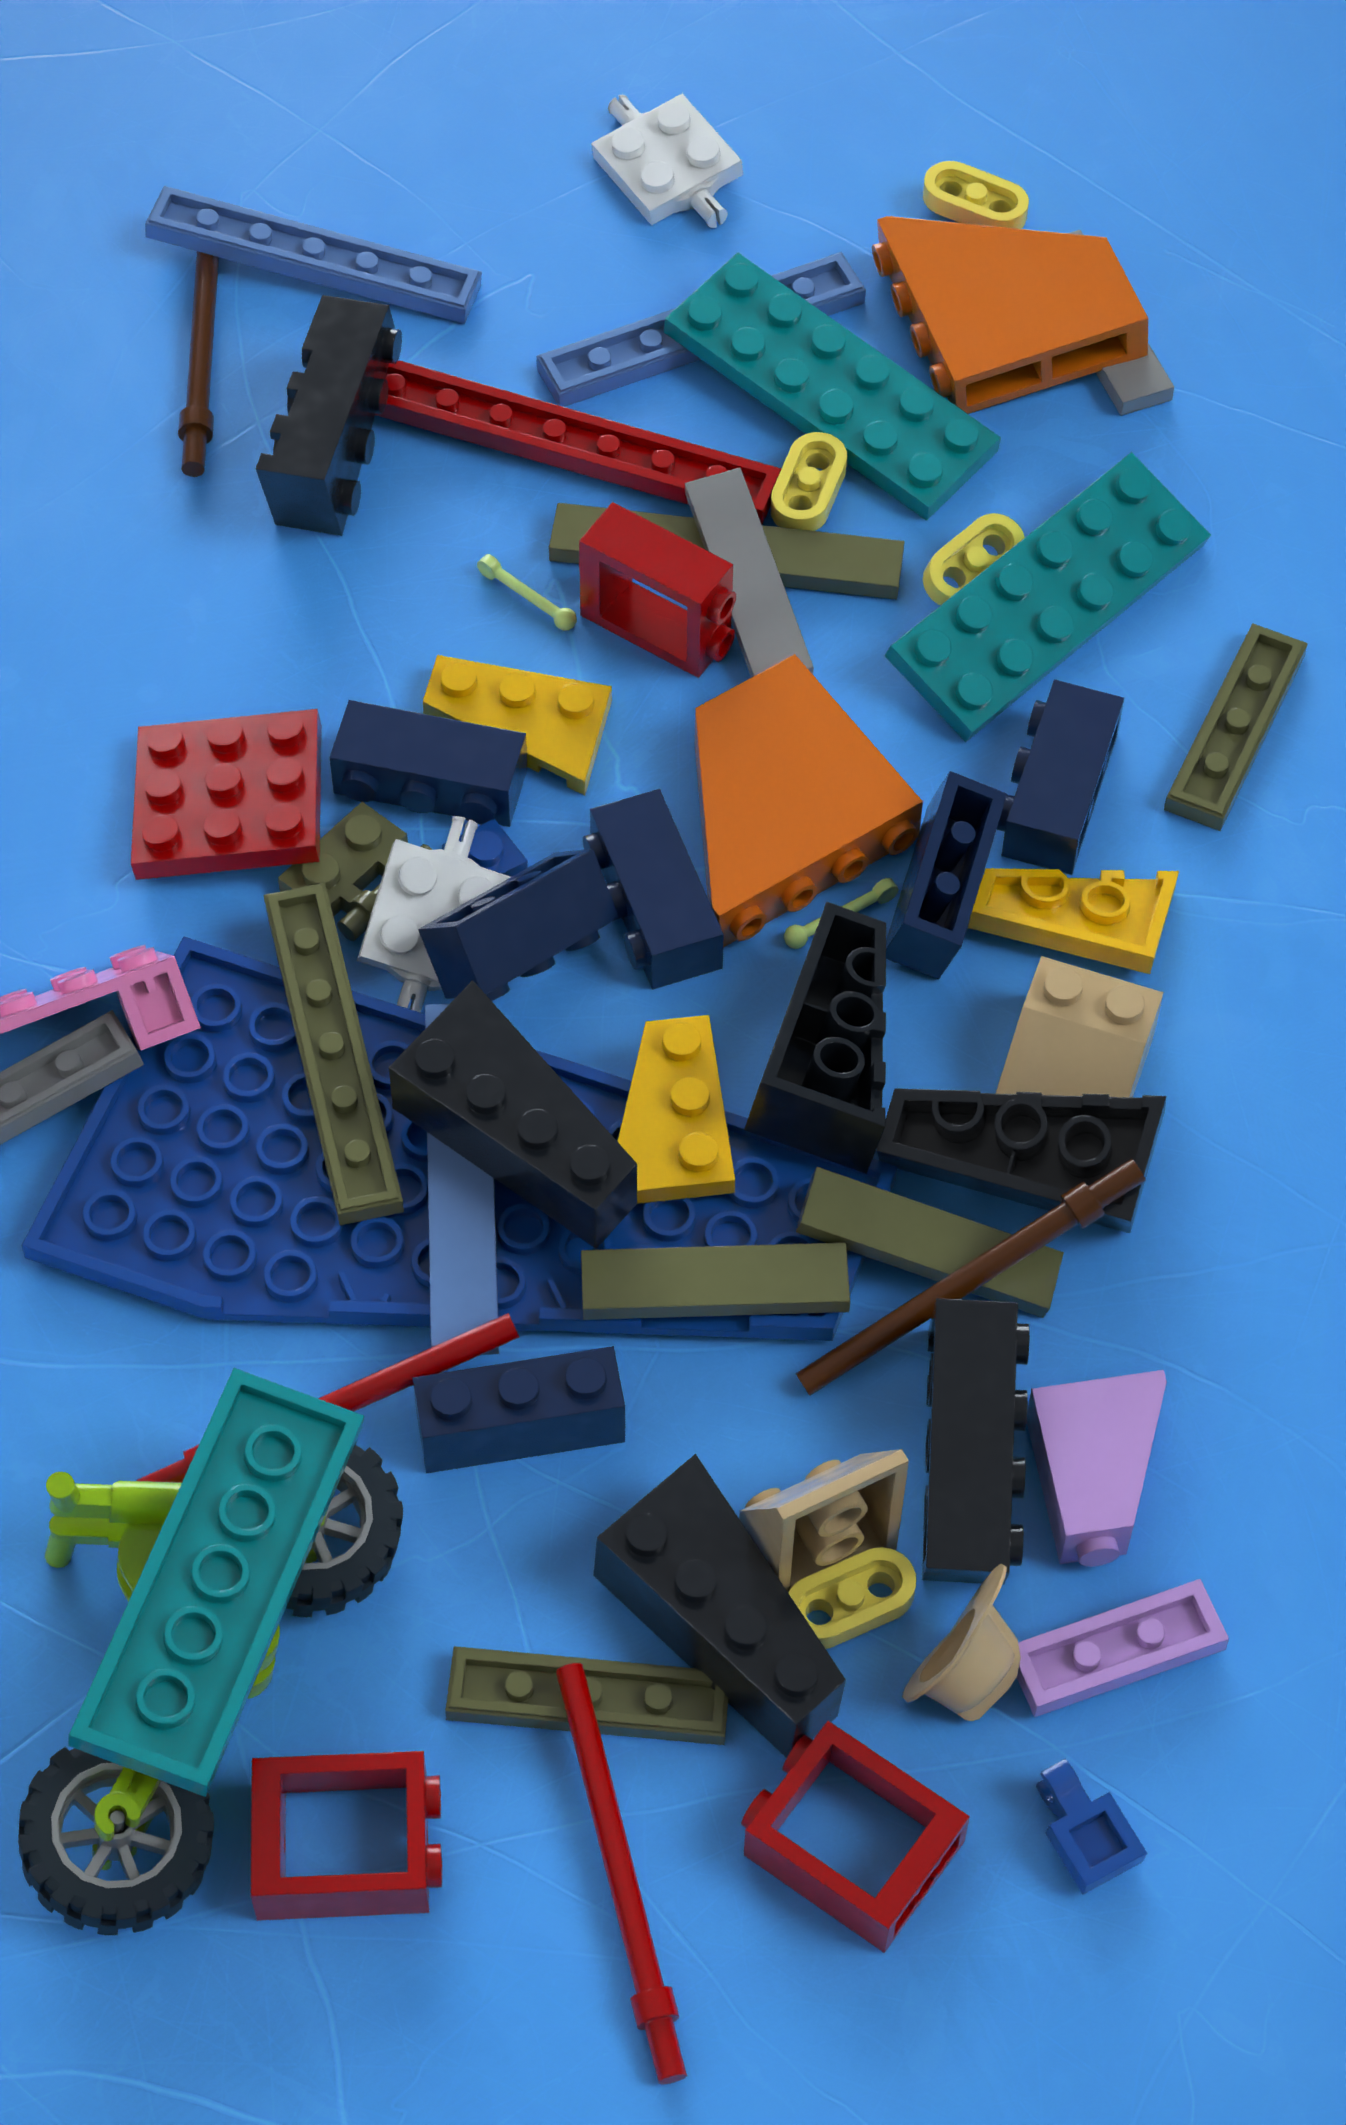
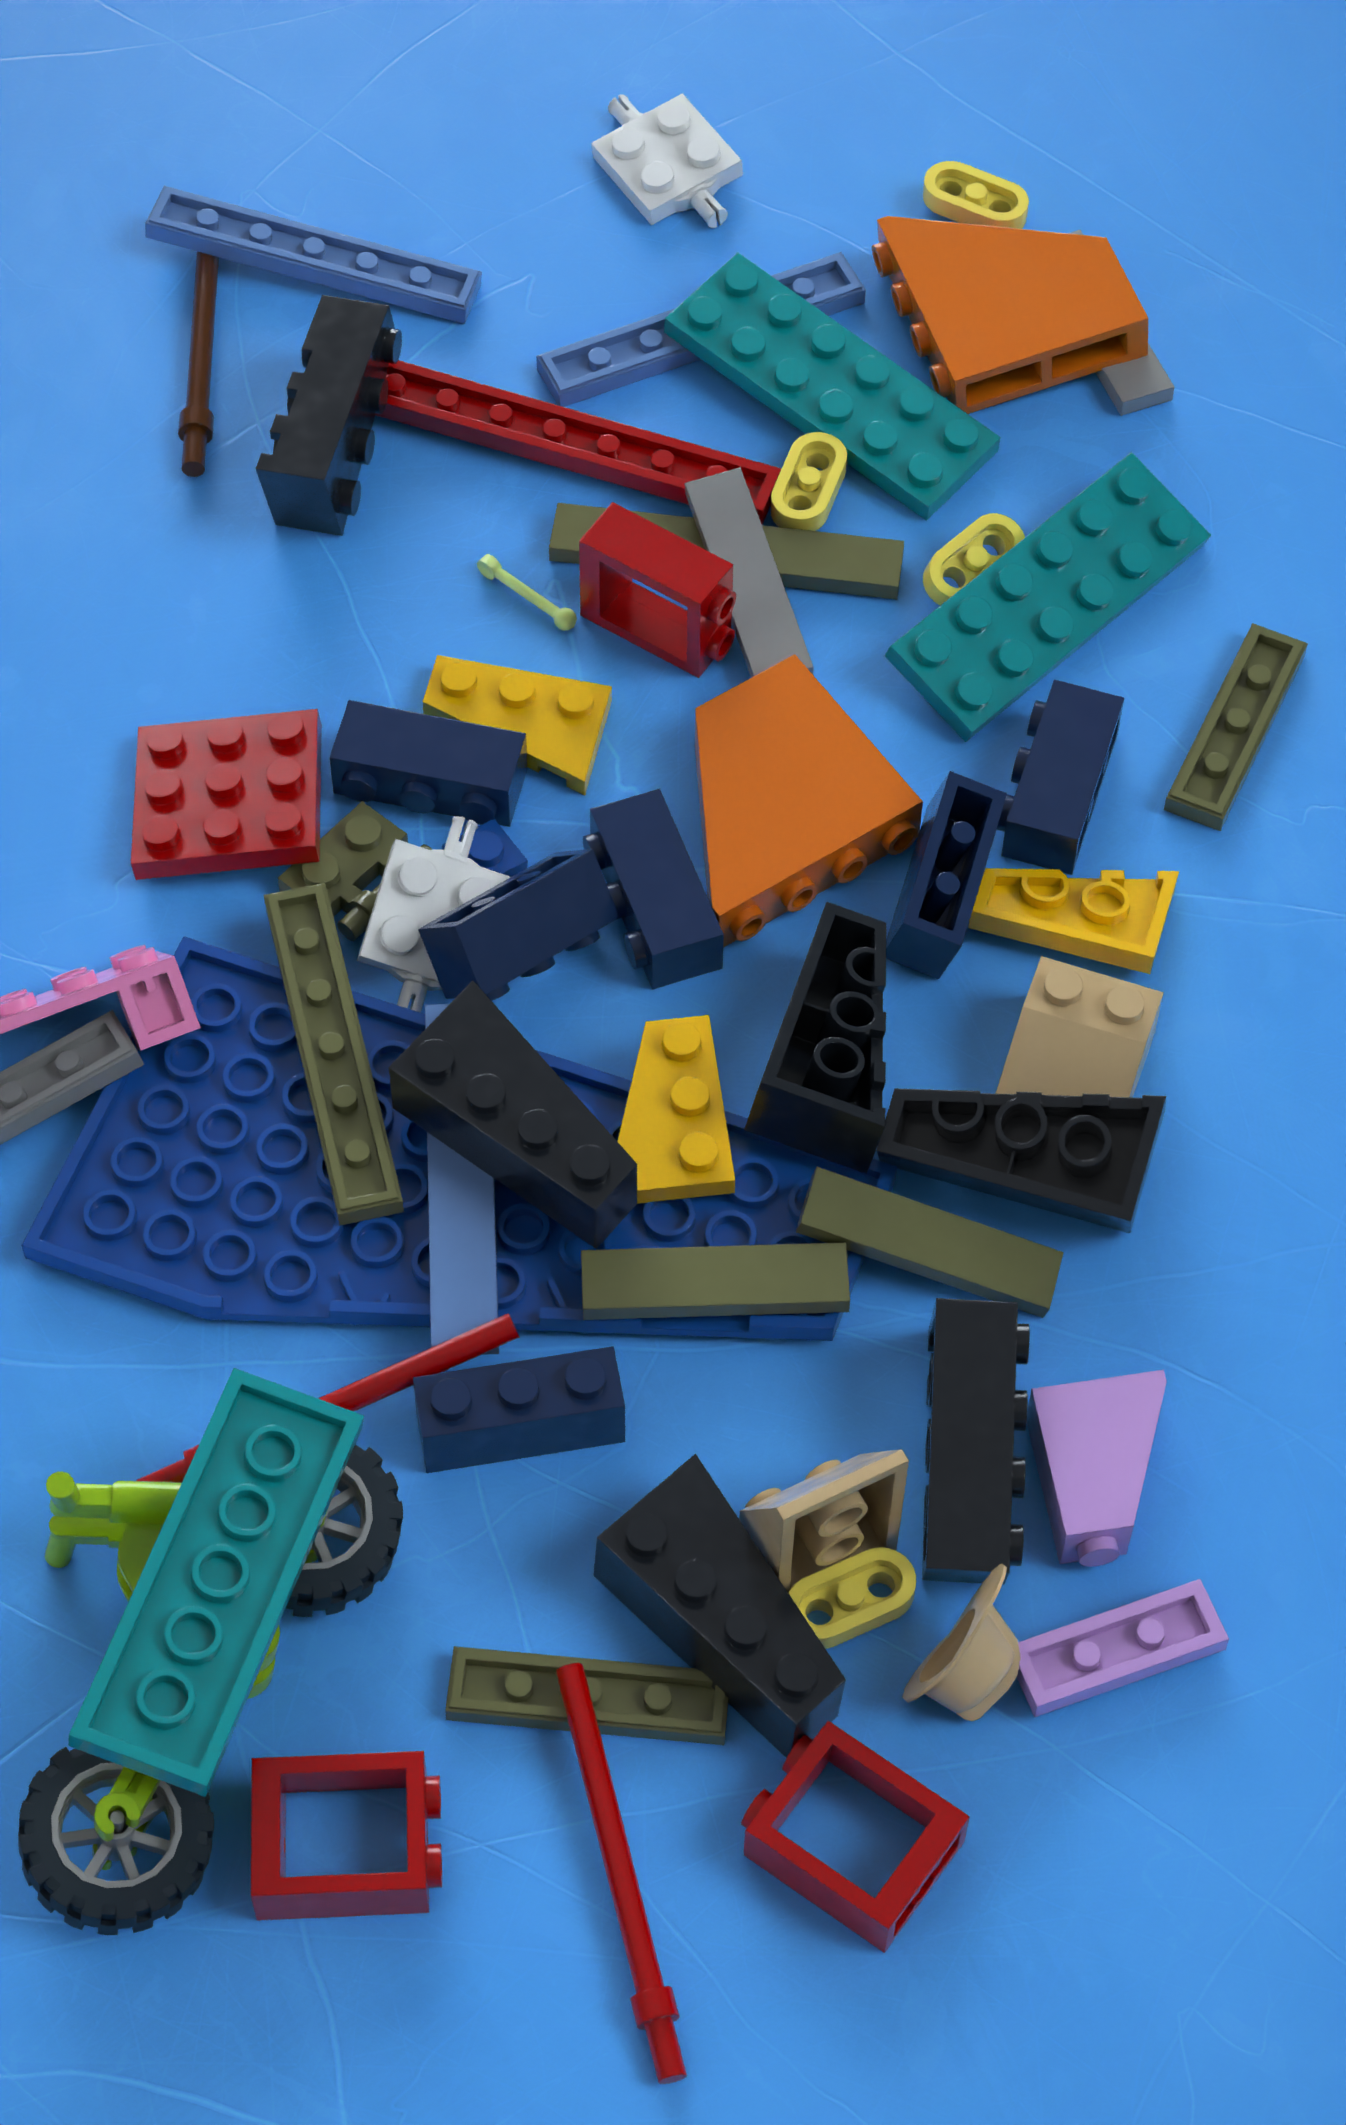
yellowish green hinge [784,878,899,949] -> none
reddish brown bar [795,1158,1146,1396] -> none
blue plate [1036,1759,1147,1894] -> none

